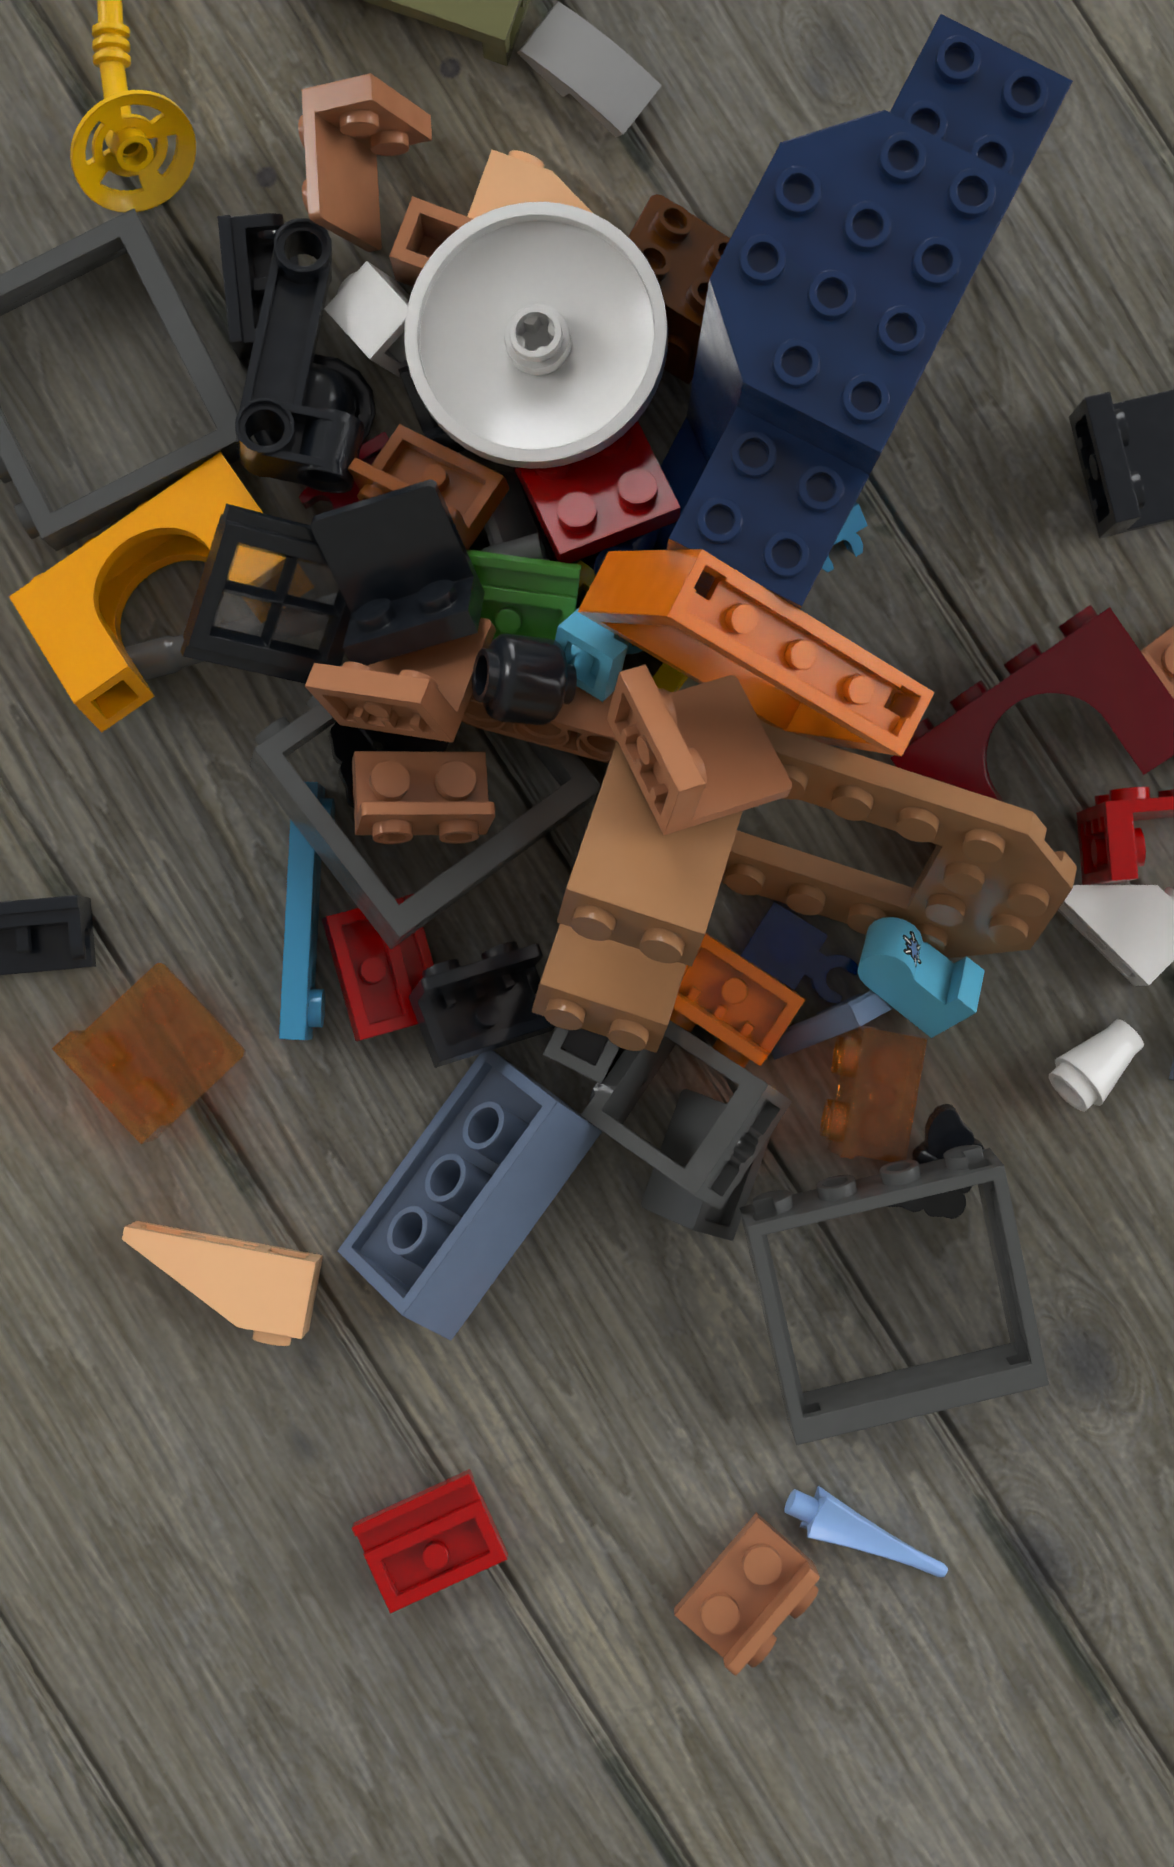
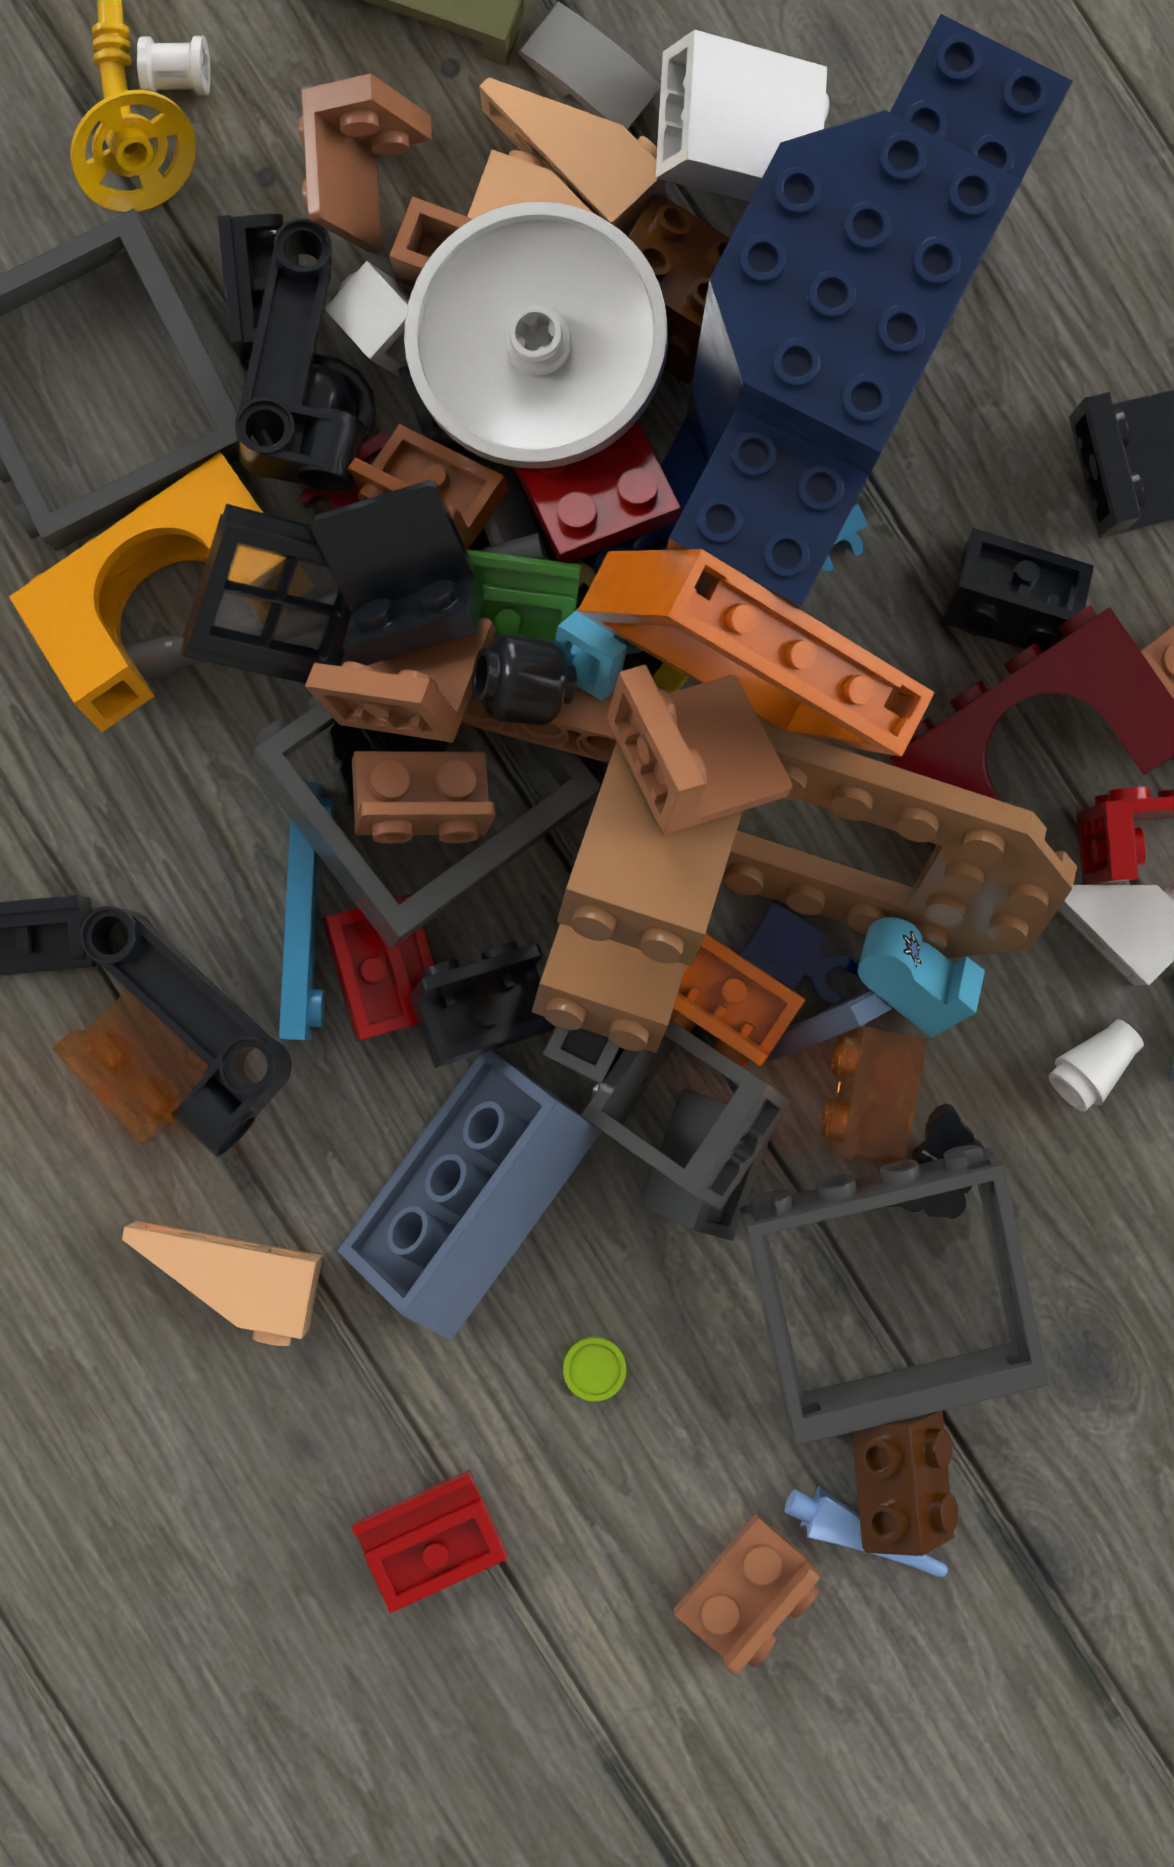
none -> black piece [79,906,292,1157]
none -> white bush [137,36,211,96]
none -> light nougat slope [479,77,666,232]
none -> lime piece [563,1336,627,1402]
none -> white brick [655,30,829,201]
none -> reddish brown bracket [852,1411,958,1556]
none -> black bracket [943,528,1094,652]

